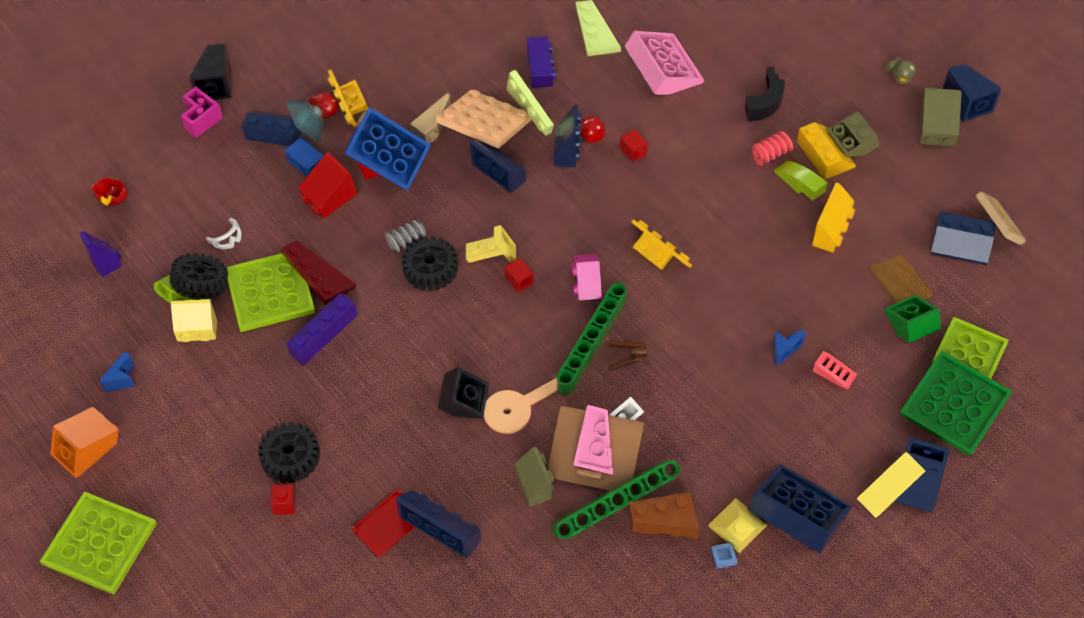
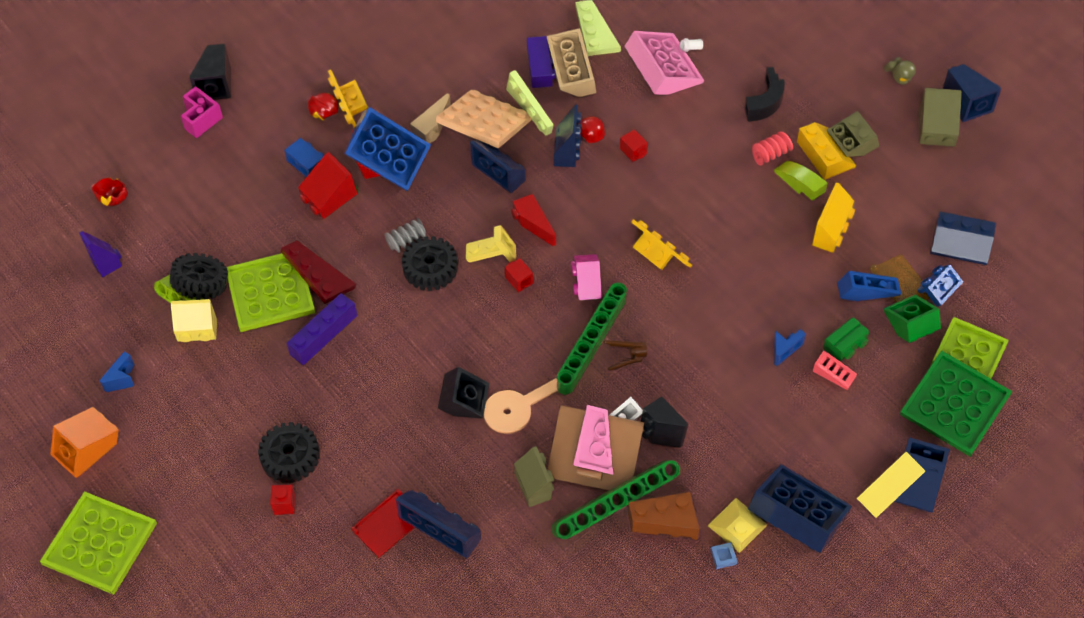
white helmet [206,218,242,250] -> none
dark blue slope [242,110,306,146] -> none
clear light blue slope [286,100,324,142] -> none
tan tile [976,192,1026,245] -> none
none -> red slope [511,194,556,246]
none -> tan slope [547,28,596,97]
none -> black slope [641,396,688,448]
none -> white pin [680,38,703,52]
none -> green brick [823,317,869,362]
none -> blue slope [837,271,901,301]
none -> bracket [917,264,963,306]

